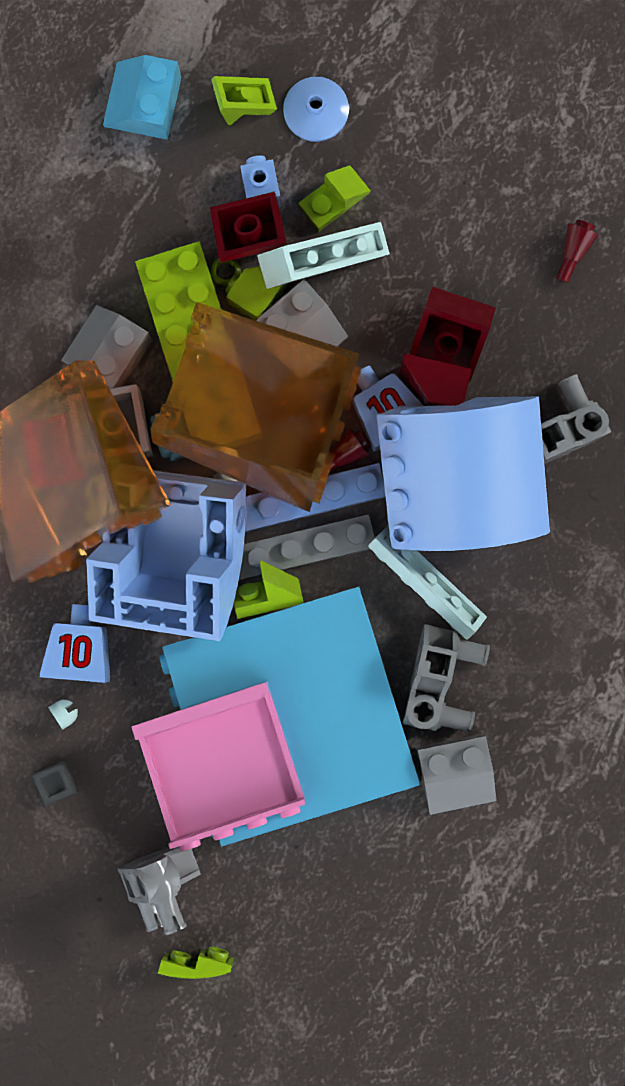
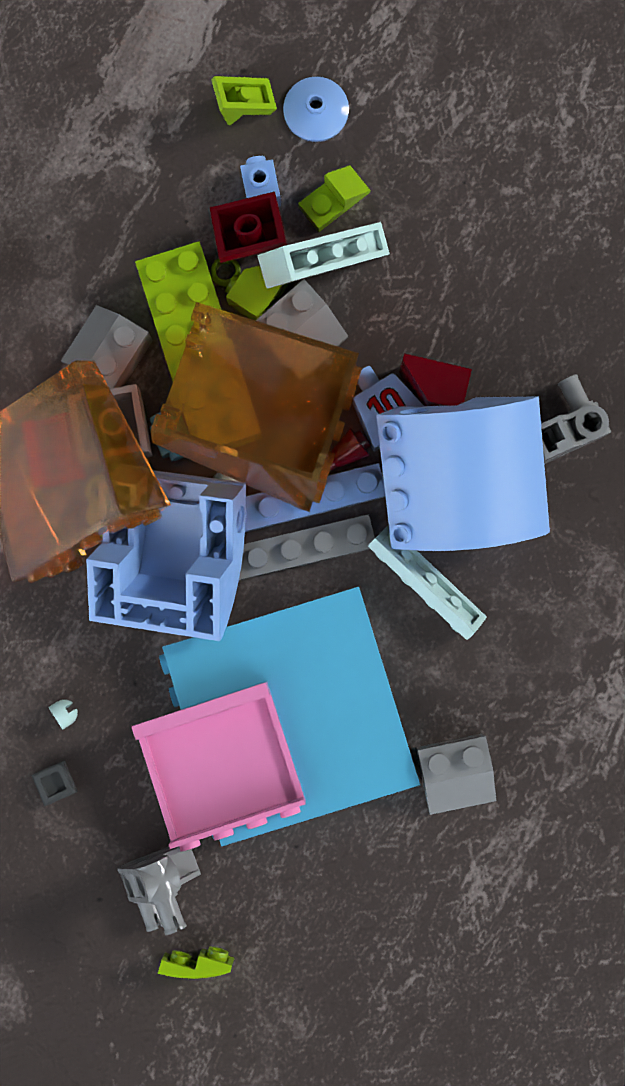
light blue torso [40,604,110,683] -> none
medium azure slope [103,55,182,140] -> none
lime slope [234,561,304,619] -> none
light grey piece [402,624,490,733] -> none
dark red slope [410,286,496,382] -> none
dark red cone [556,220,599,283] -> none

